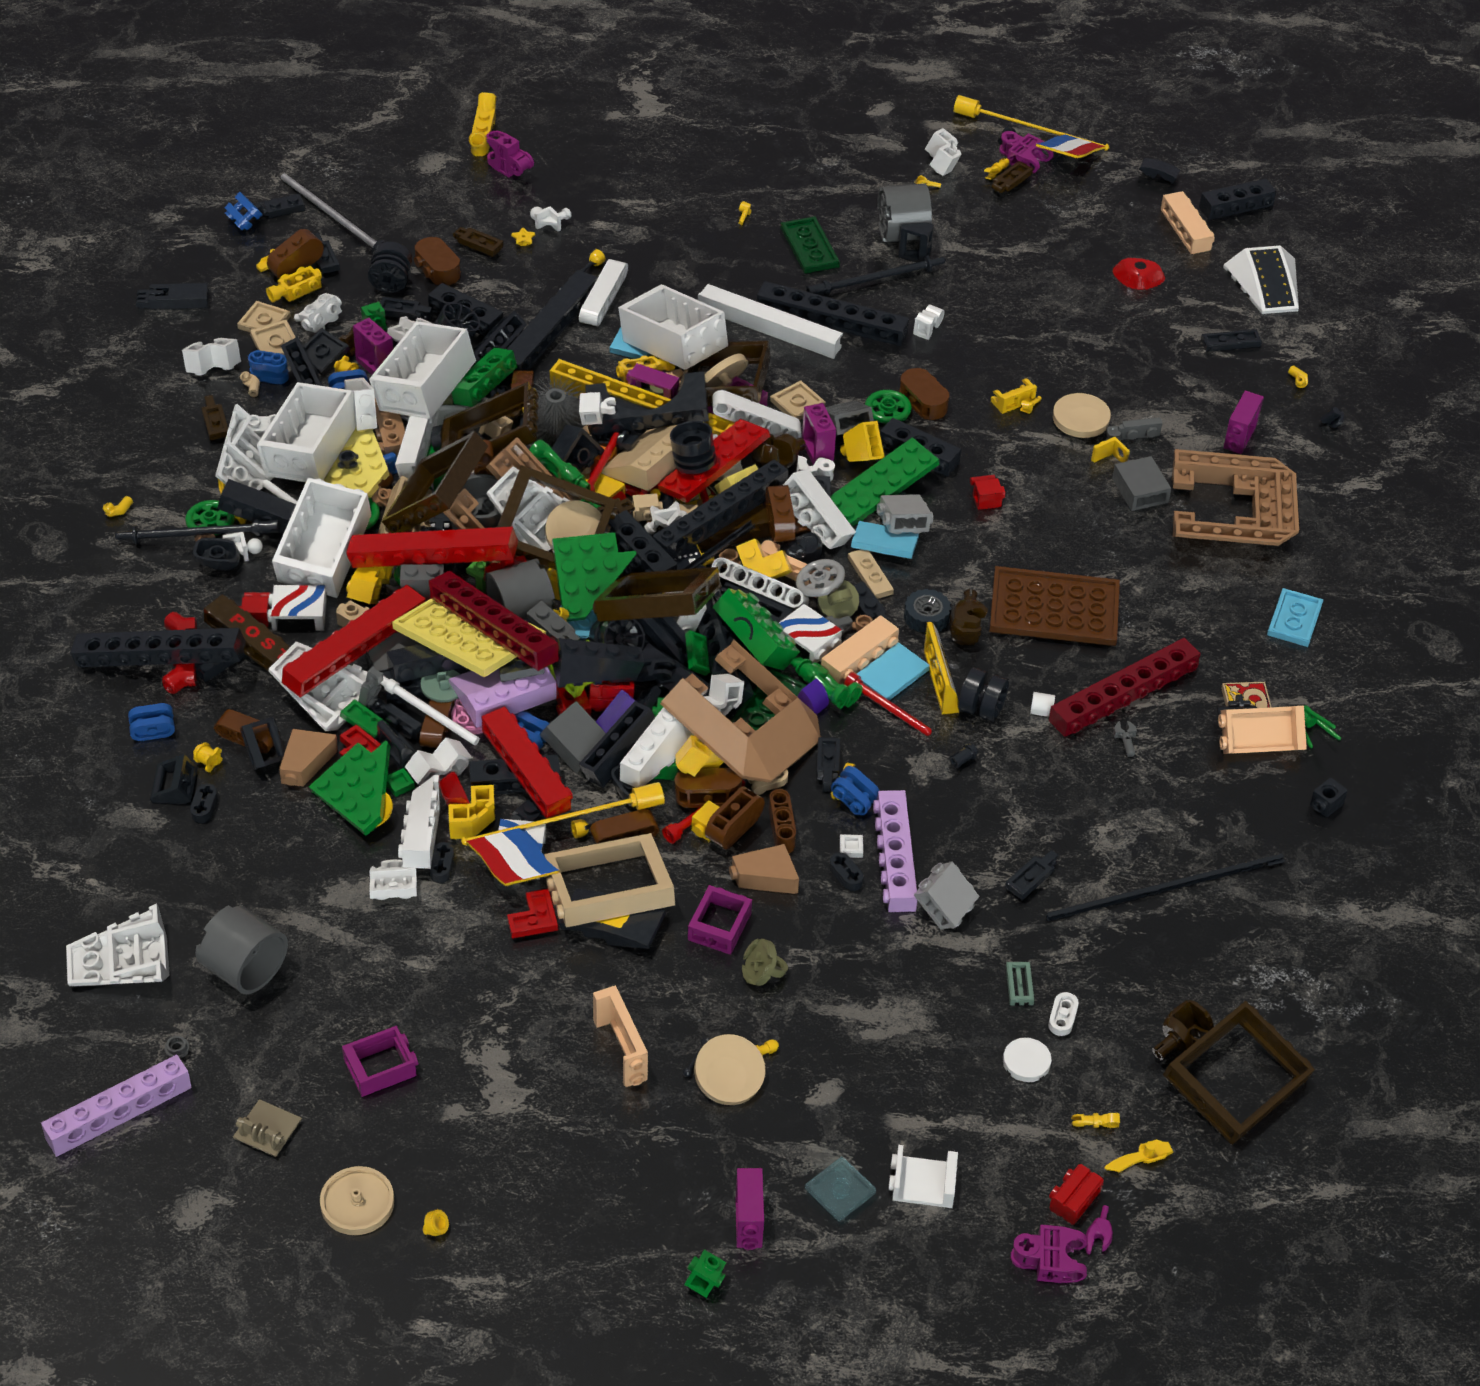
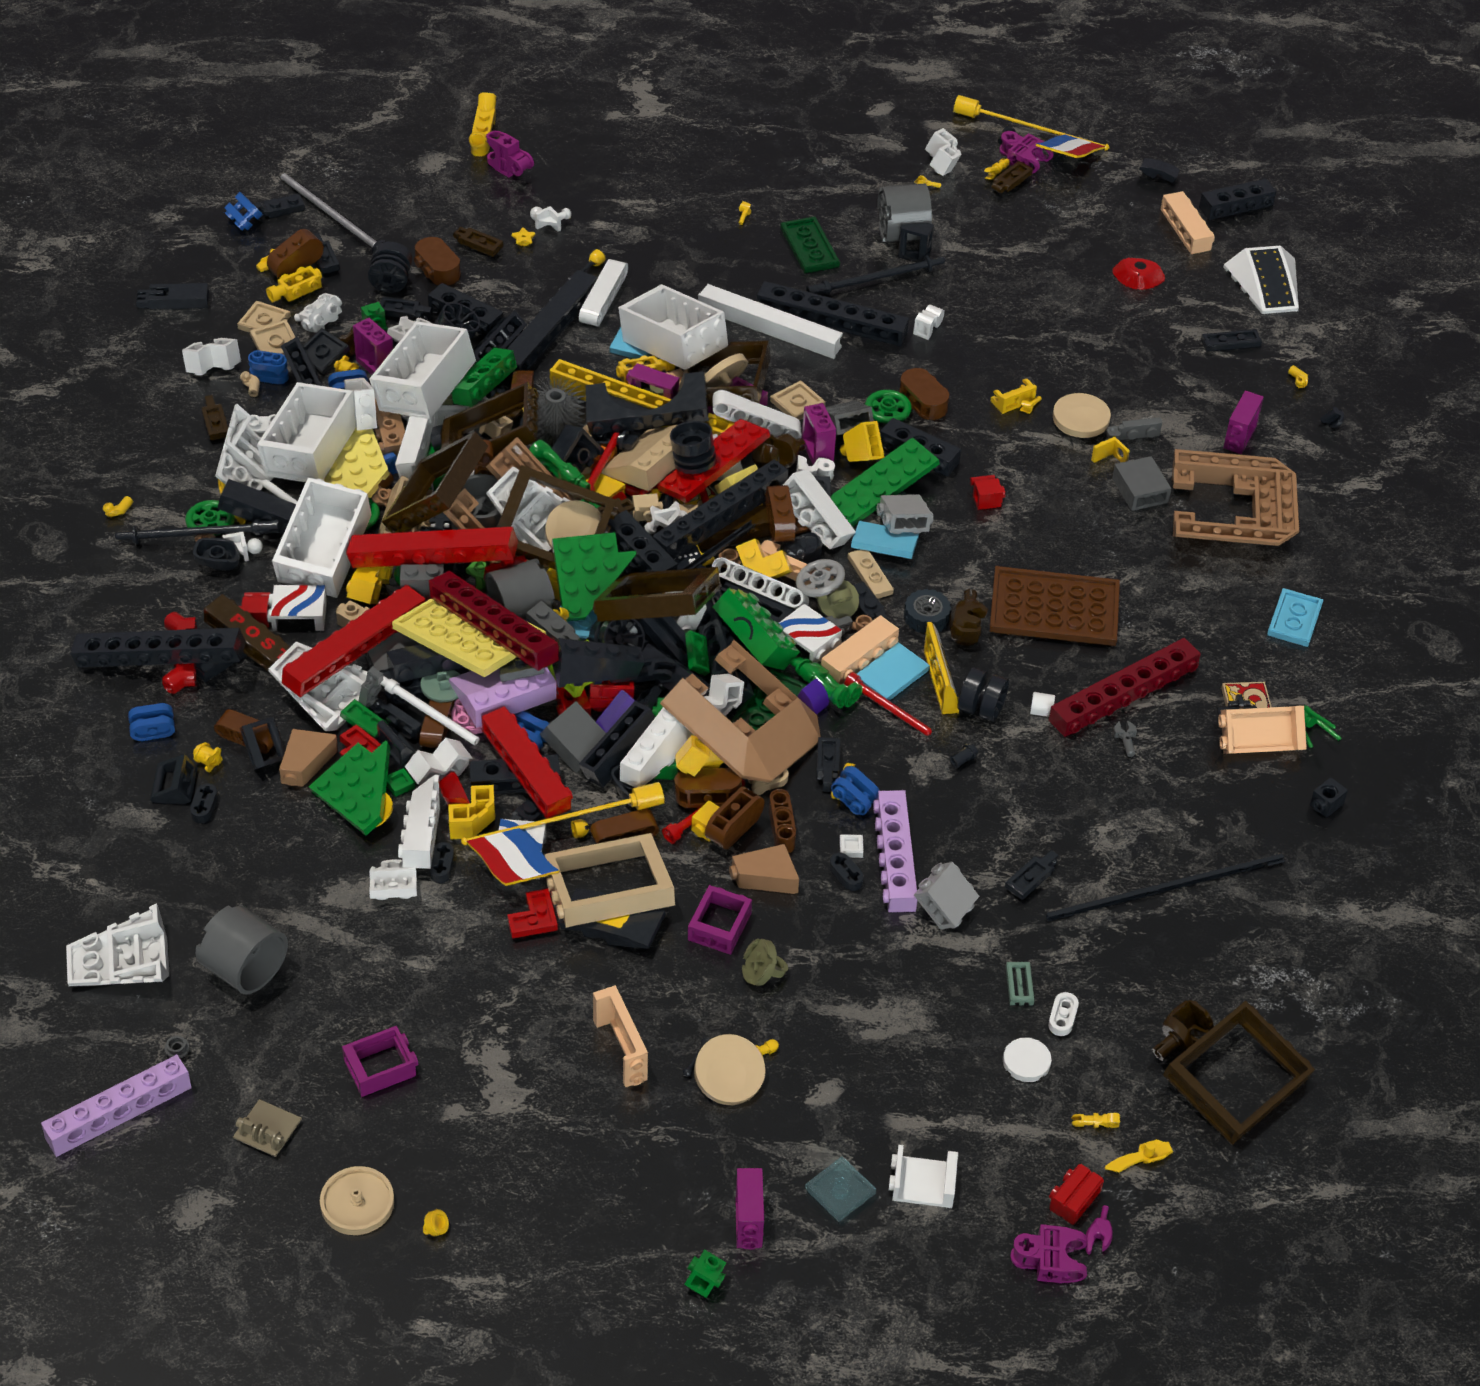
black plate [337,450,359,469] -> none
white brick [579,392,616,425] -> none

